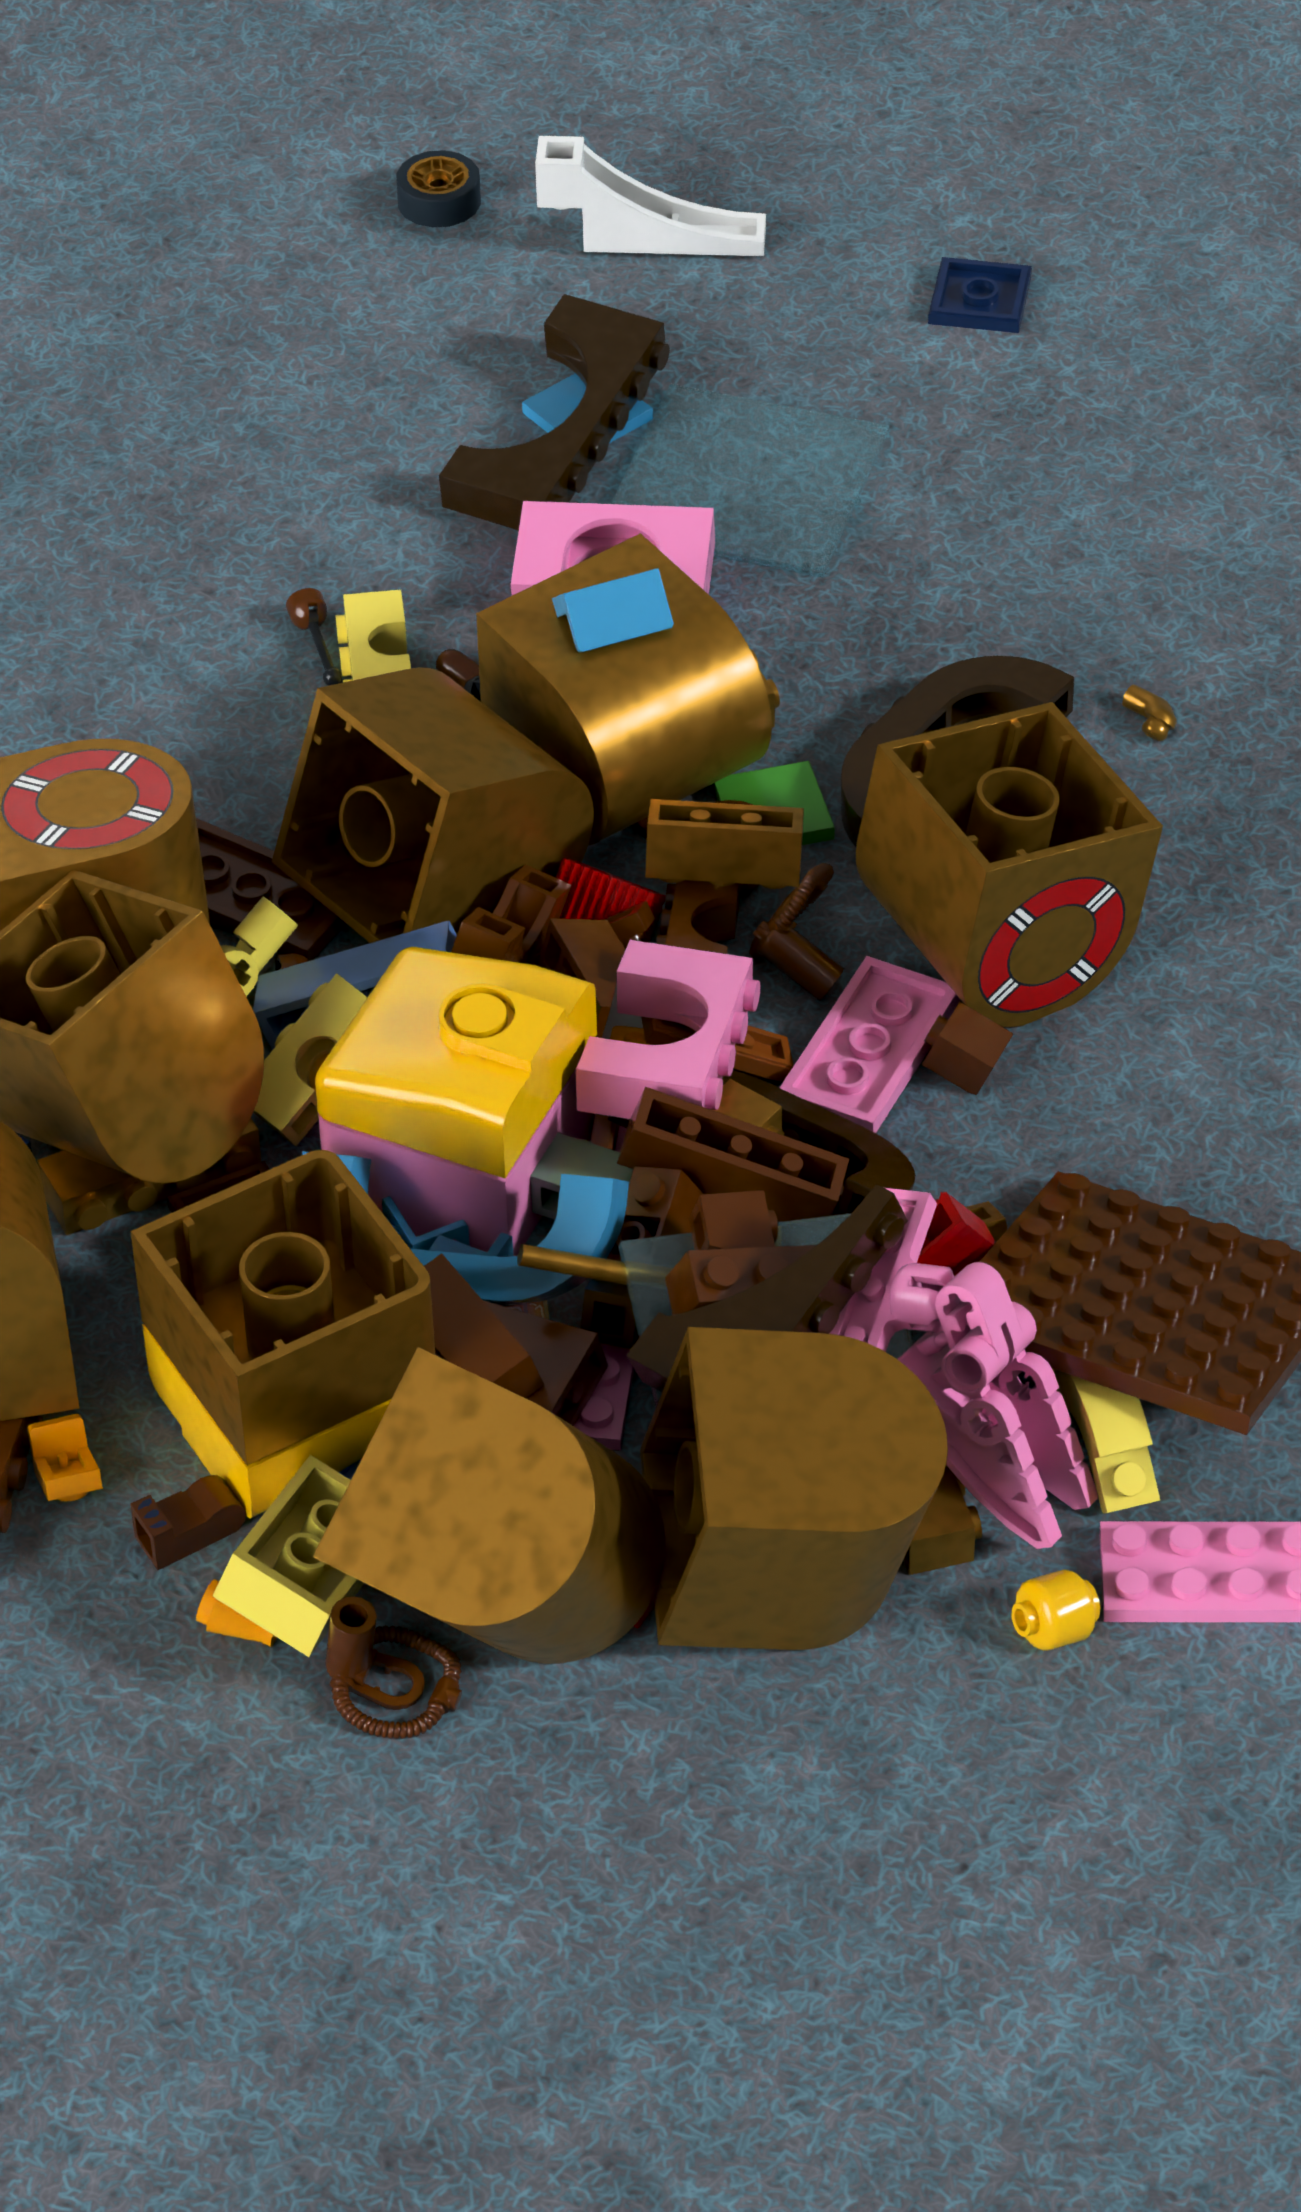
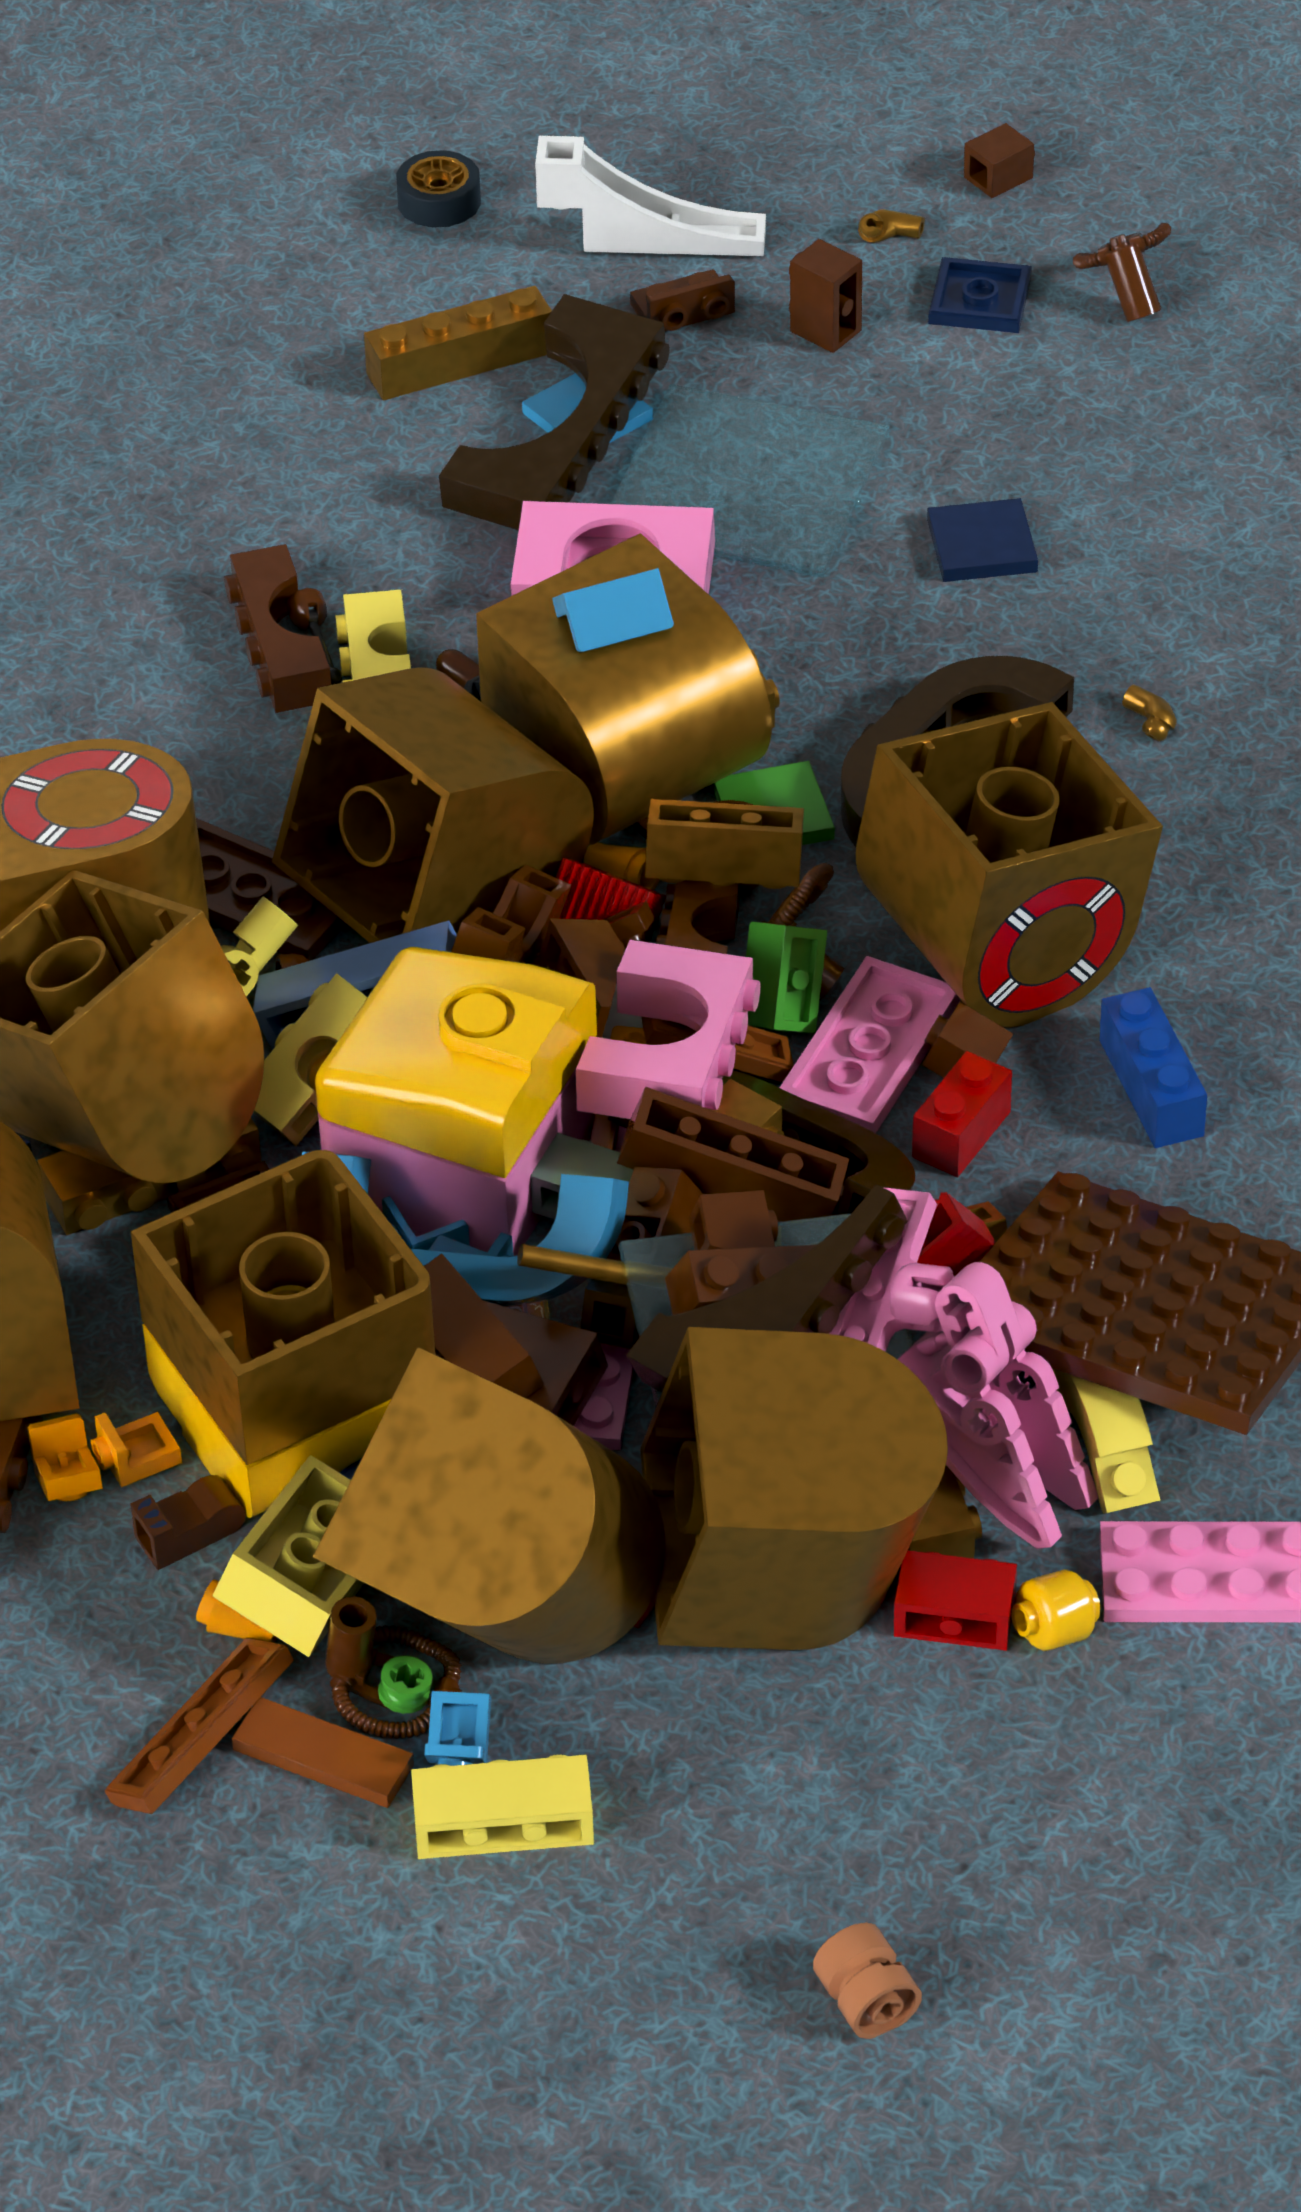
none -> light orange bracket [91,1412,182,1488]
none -> dark orange tile [104,1638,294,1814]
none -> reddish brown arch [224,544,331,713]
none -> dark orange tile [232,1697,414,1808]
none -> pearl gold brick [364,285,552,401]
none -> bright green bush [378,1655,433,1714]
none -> light yellow brick [411,1755,594,1859]
none -> dark azure bracket [424,1691,491,1766]
none -> light orange cone [584,842,660,890]
none -> reddish brown bracket [630,269,735,332]
none -> bright green panel [746,921,828,1033]
none -> reddish brown brick [789,239,862,353]
none -> nougat wheel [813,1922,922,2039]
none -> pearl gold arm [858,209,925,243]
none -> red brick [894,1550,1017,1651]
none -> red brick [912,1051,1012,1178]
none -> dark blue tile [927,498,1038,582]
none -> reddish brown brick [964,123,1035,198]
none -> reddish brown piece [1073,223,1171,322]
none -> blue brick [1099,987,1207,1148]

